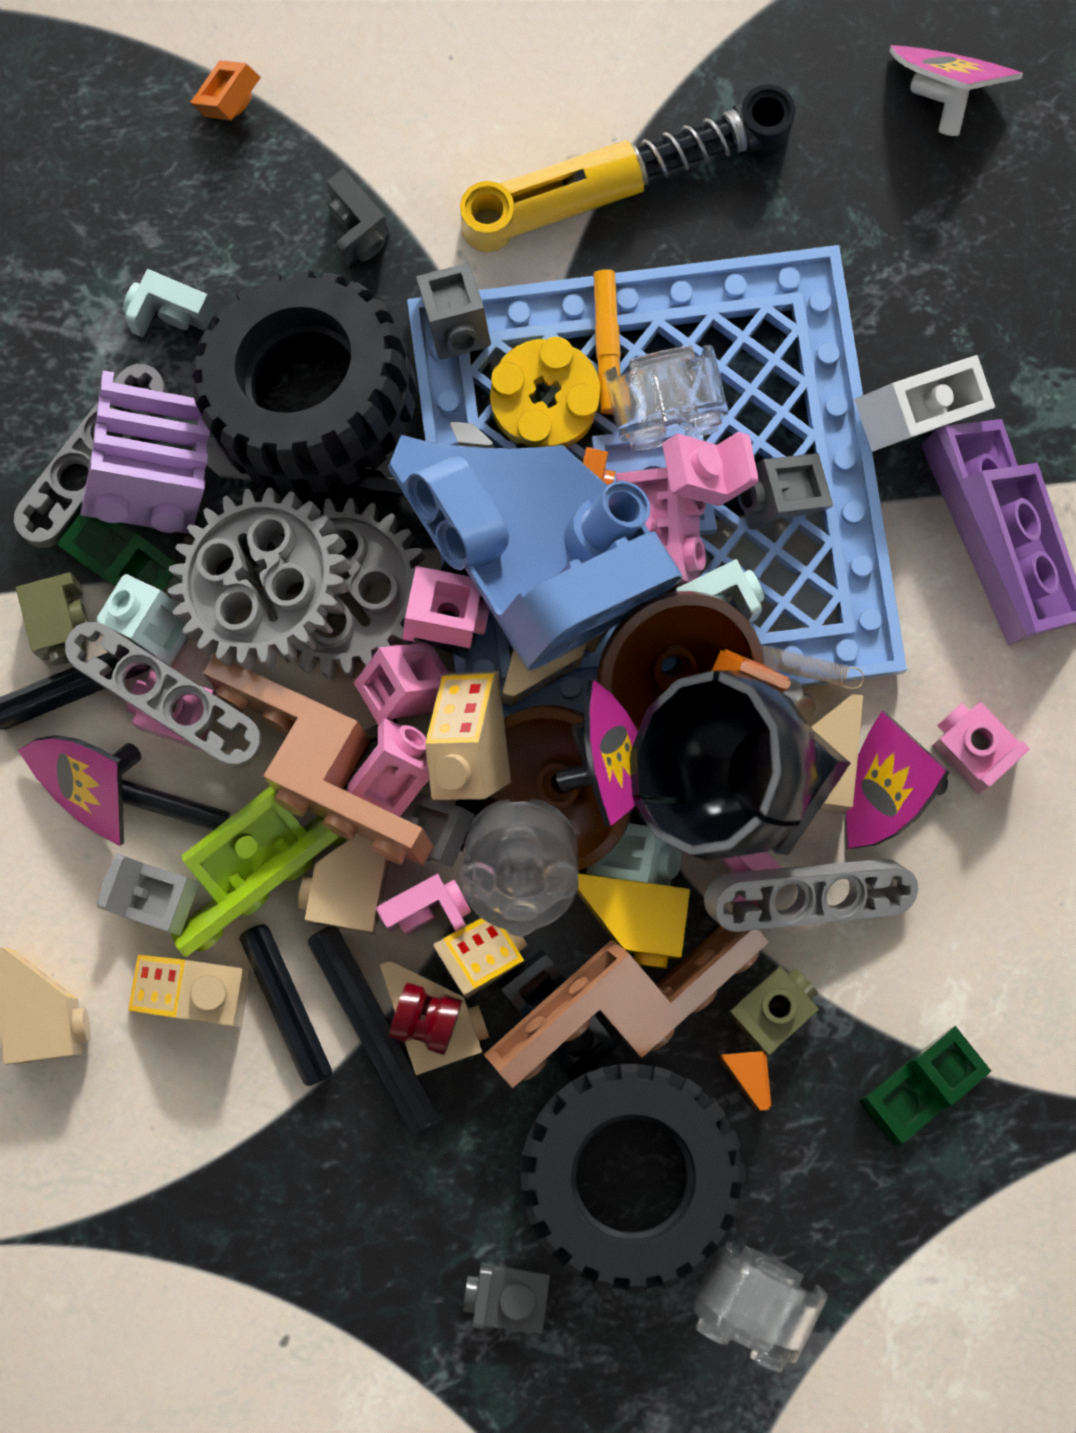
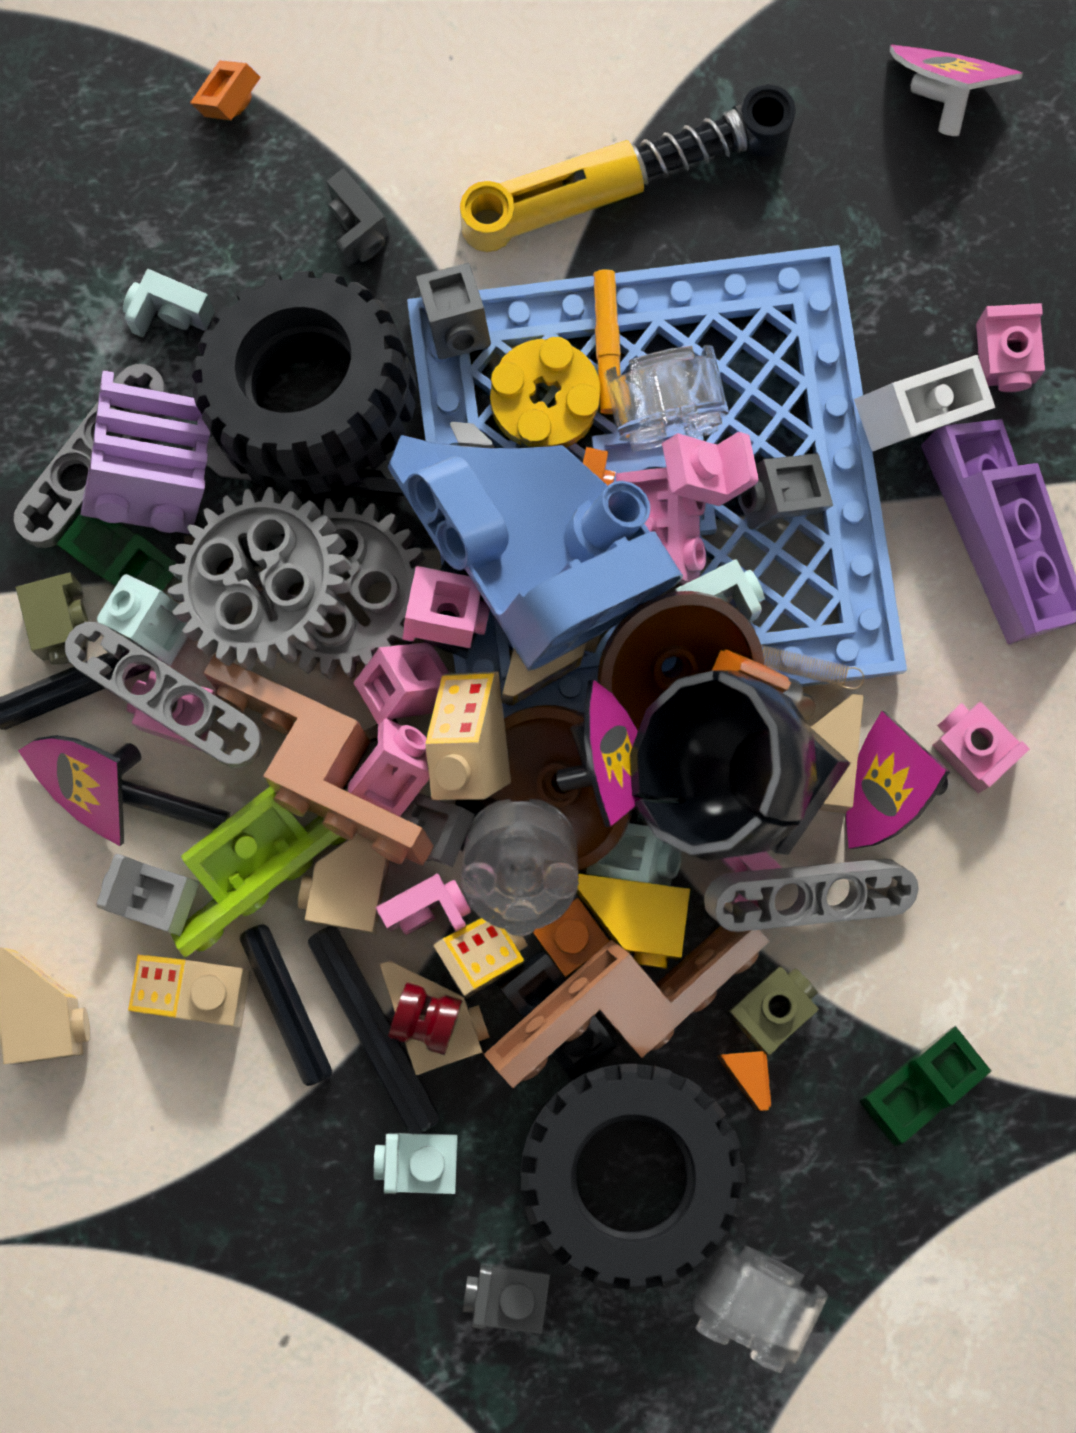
none -> light aqua bracket [374,1133,458,1194]
none -> orange plate [532,898,609,977]
none -> bright pink brick [976,303,1045,392]

